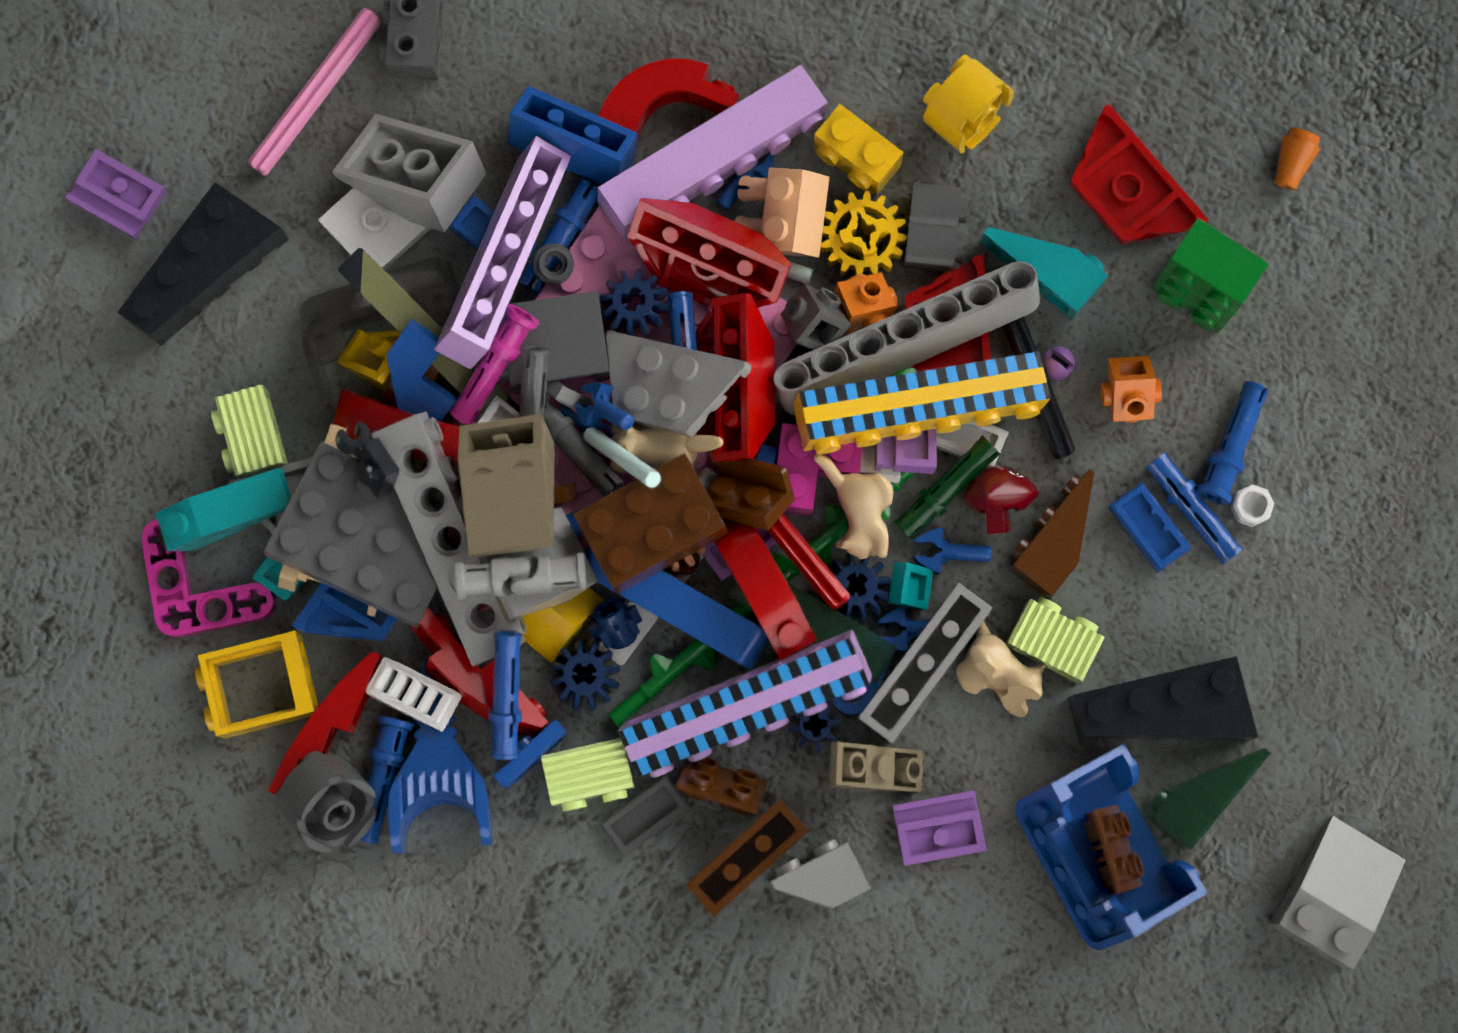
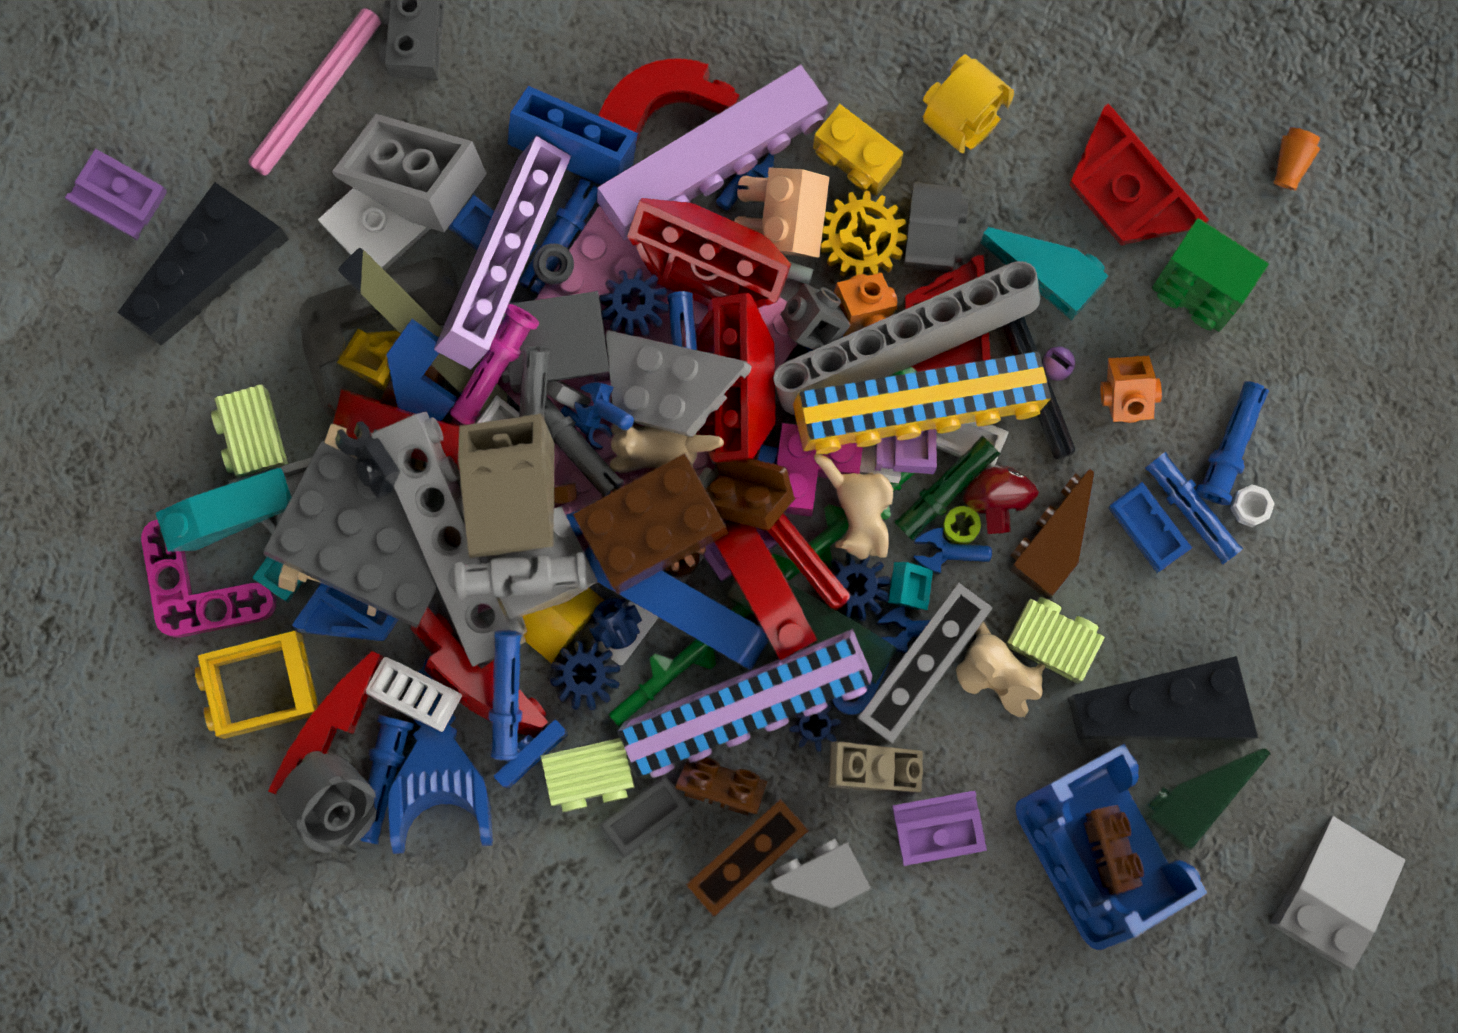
light aqua bar [583,427,661,488] -> none
none -> lime bush [943,506,981,544]

